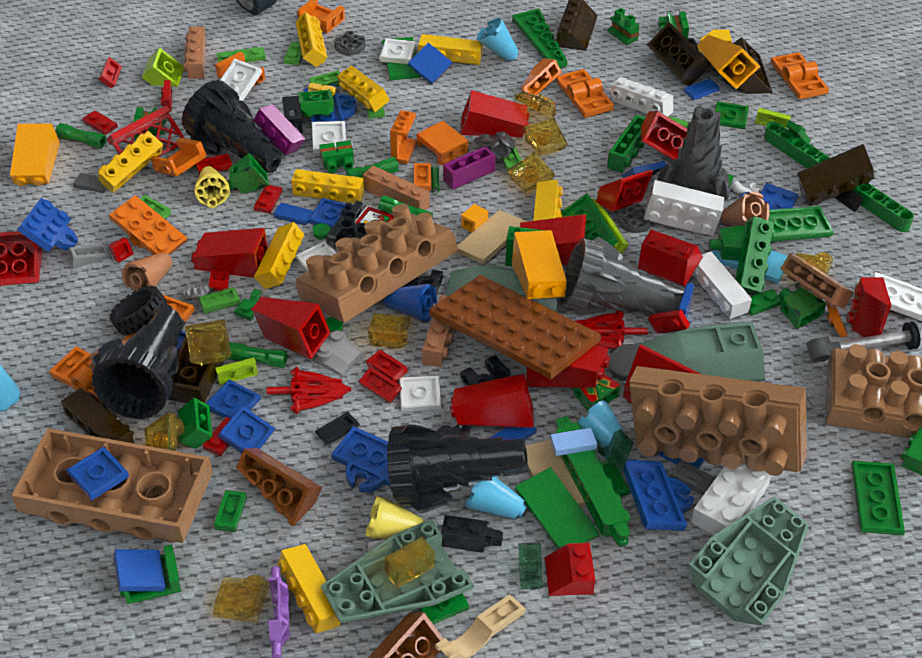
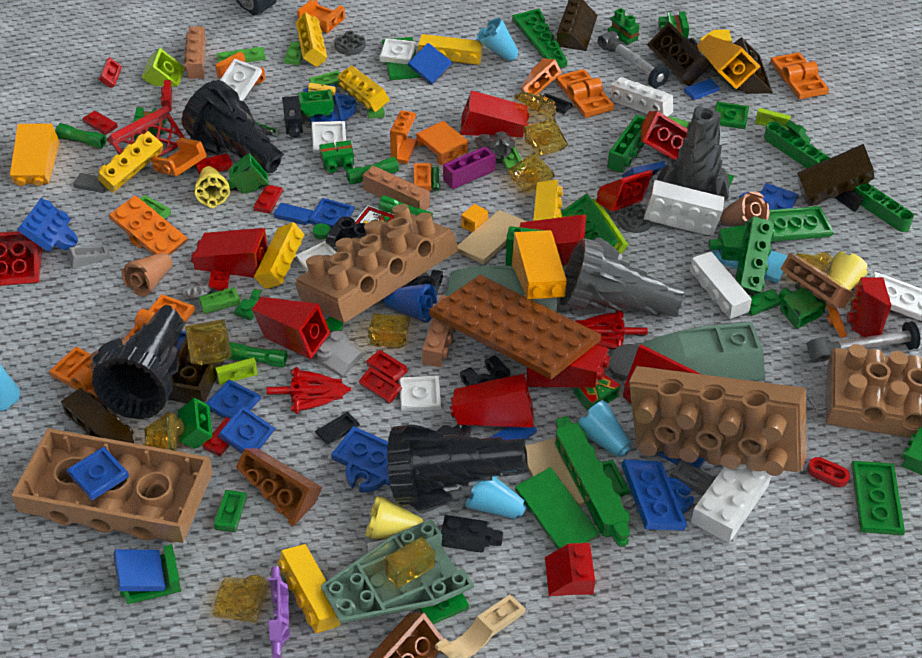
red tile [109,237,134,263] -> none
black tyre [109,285,167,336] -> none
magenta brick [253,104,305,155] -> none
yellow brick [291,169,364,203] -> none
black tile [341,200,363,220] -> none
clear green slope [517,542,543,590] -> none
light blue tile [550,428,597,456] -> none
clear green slope [597,429,634,472] -> none
red slope [638,229,703,287] -> none
red plate [648,310,690,334] -> none
blue tile [675,283,694,332] -> none
sand green wedge [688,496,809,626] -> none
white arm [731,181,759,195] -> none
none -> black tile [537,93,573,114]
none -> piece [598,31,670,88]
none -> red plate [807,457,850,488]
none -> light yellow cone [828,251,868,290]

